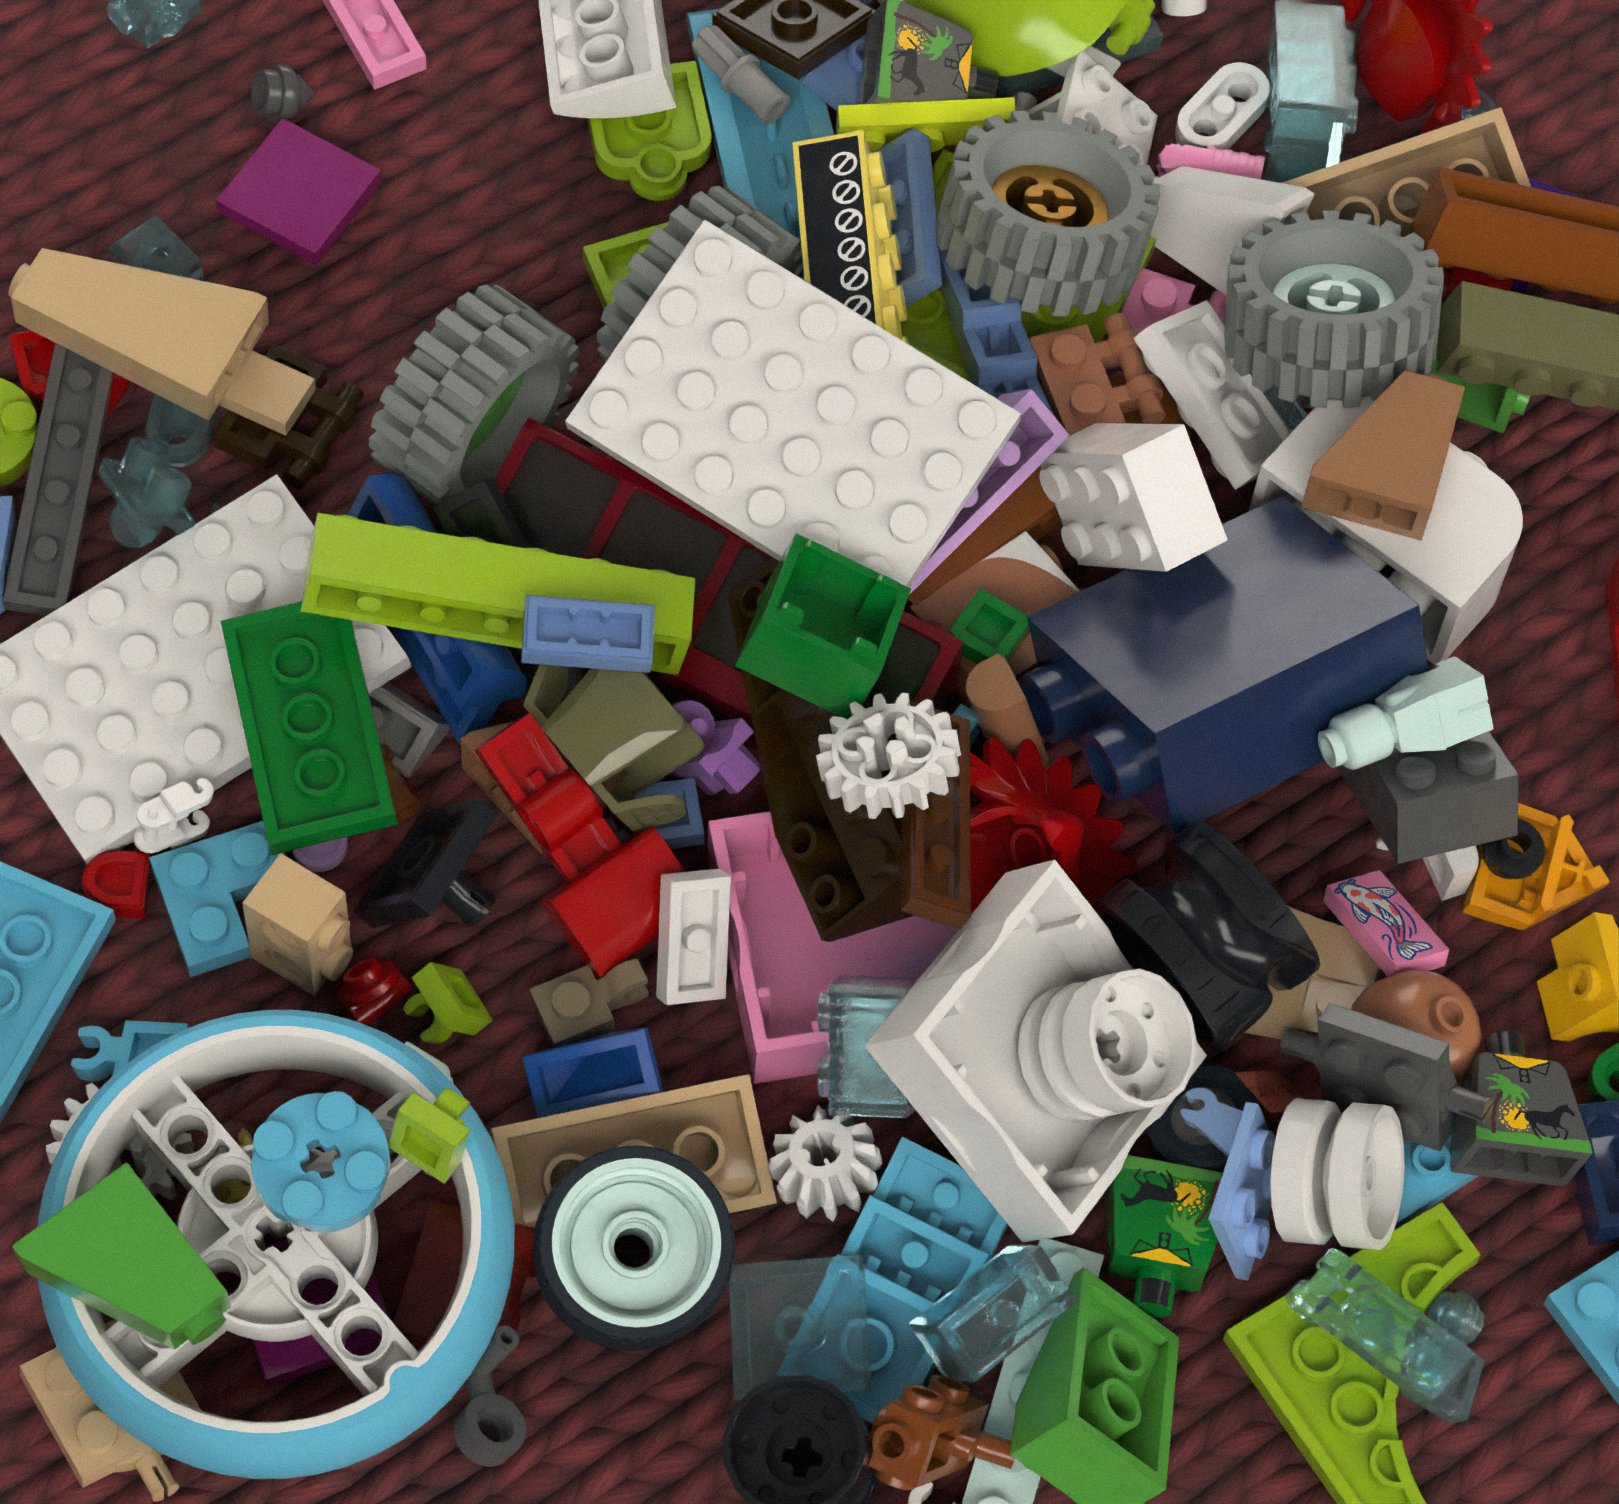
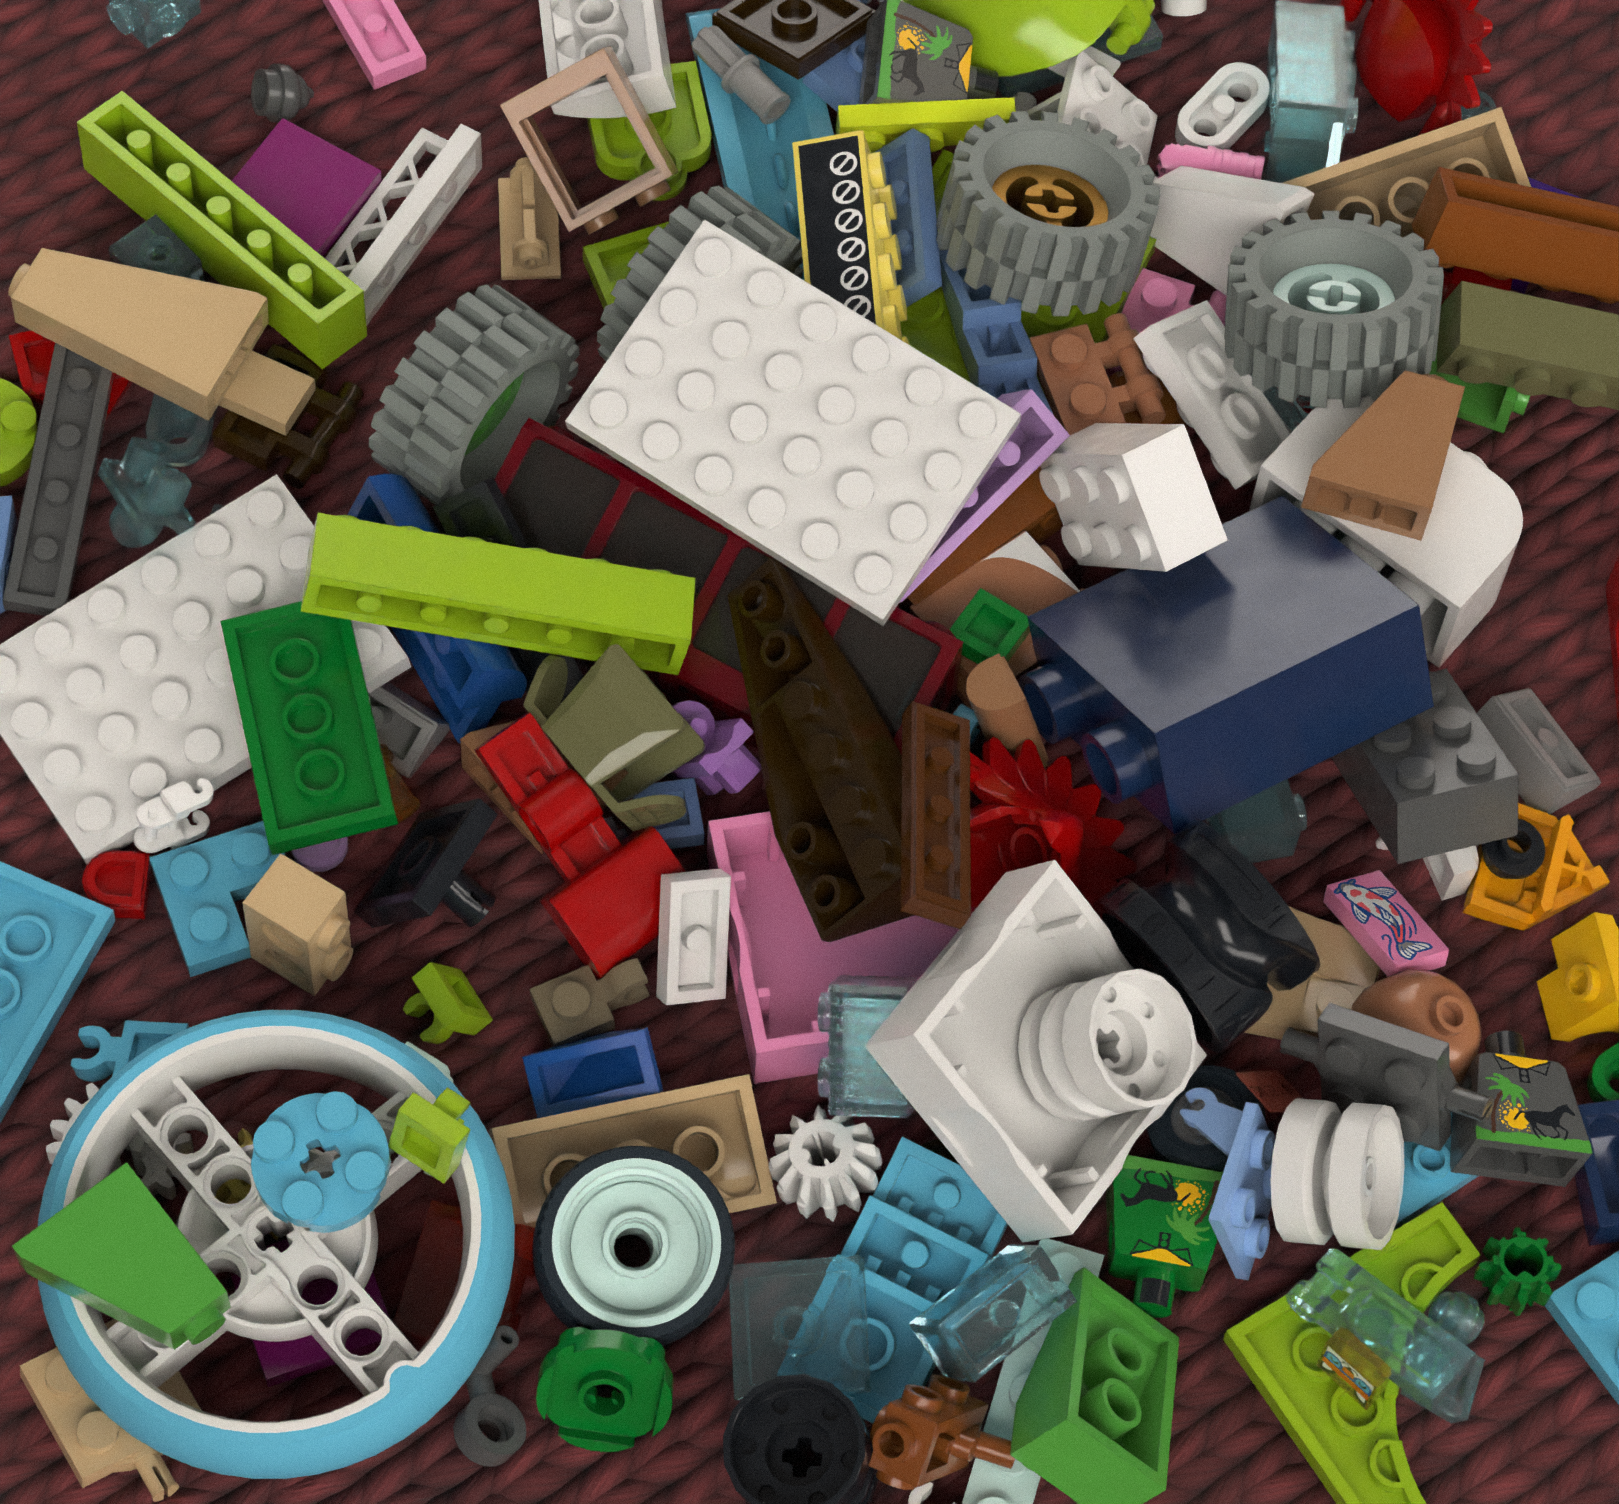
red plate [338,958,412,1025] -> none
medium blue plate [521,595,655,673] -> none
green container [735,533,911,719] -> none
white gear [816,693,961,819] -> none
light aqua piece [1318,656,1494,770] -> none
none -> lime brick [77,91,367,369]
none -> white fence [325,124,482,326]
none -> tan hinge [498,157,561,280]
none -> medium nougat window [500,46,679,235]
none -> green plate [536,1327,674,1452]
none -> clear light blue brick [1206,779,1307,863]
none -> clear yellow tile [1316,1327,1393,1410]
none -> green gear [1474,1227,1561,1316]
none -> light grey slope [1477,688,1602,814]

